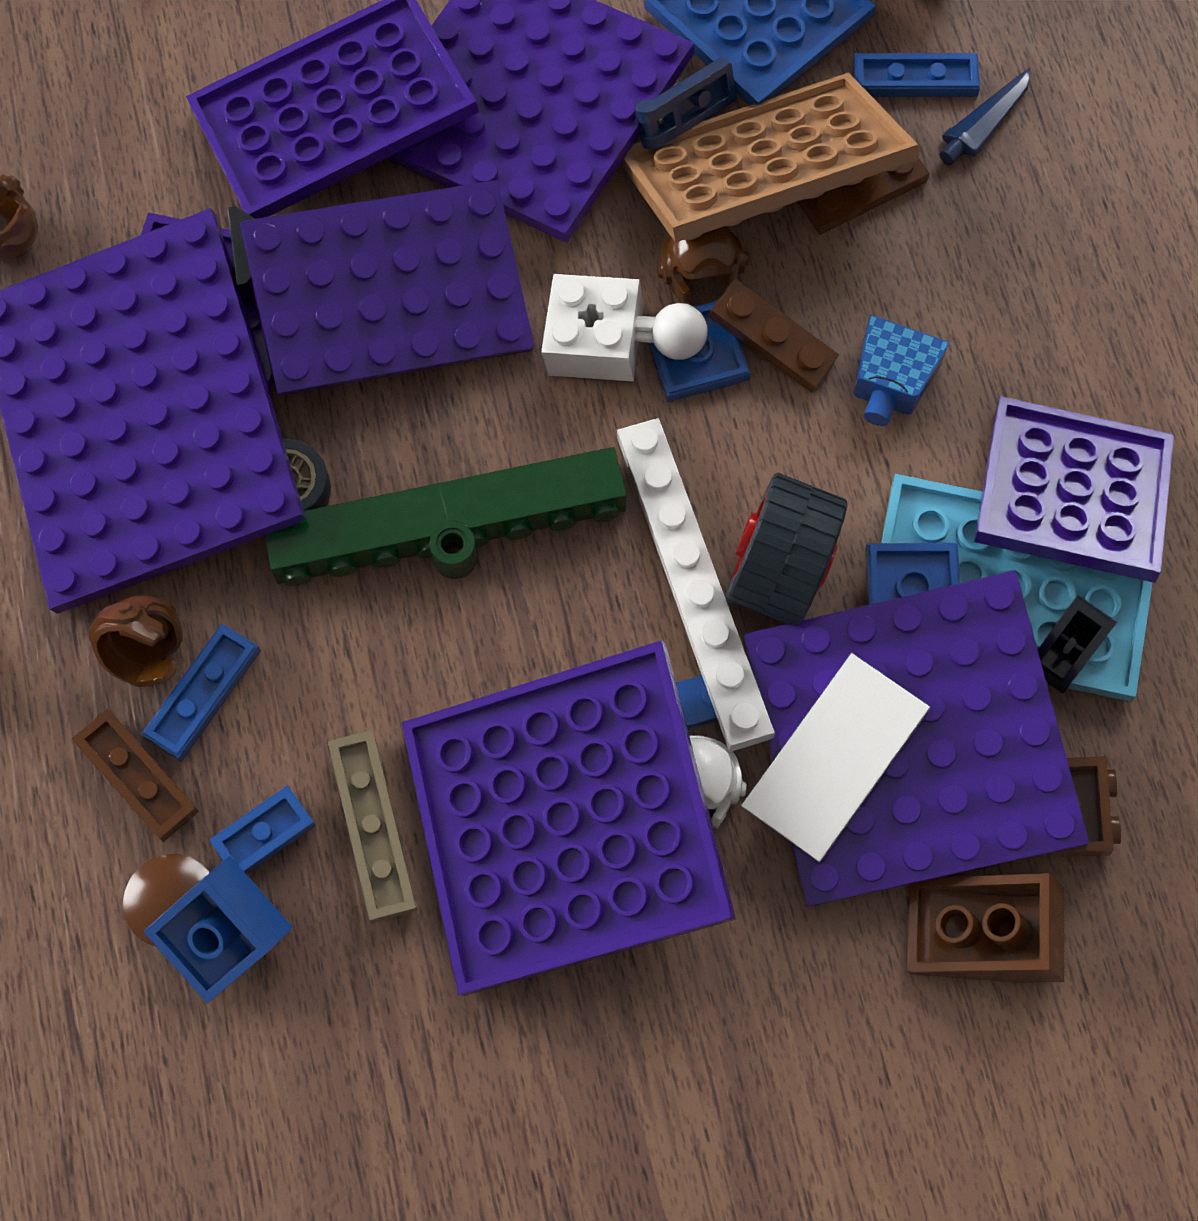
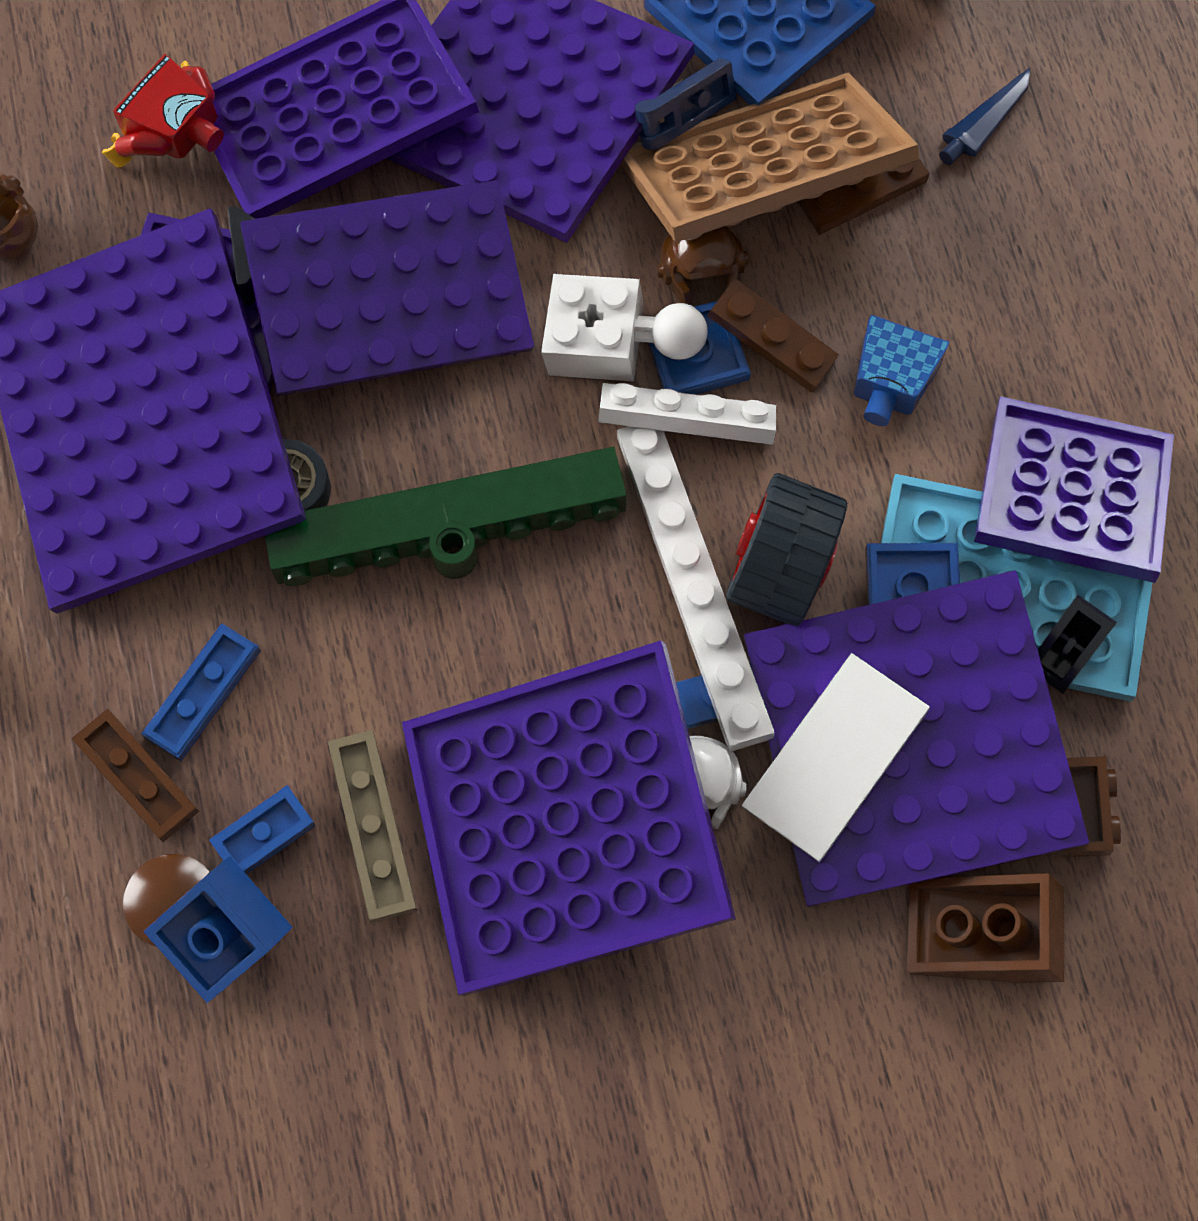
reddish brown helmet [89,595,183,687] -> none
blue tile [853,53,980,97] -> none
none -> red torso [101,54,224,167]
none -> white plate [598,383,776,445]

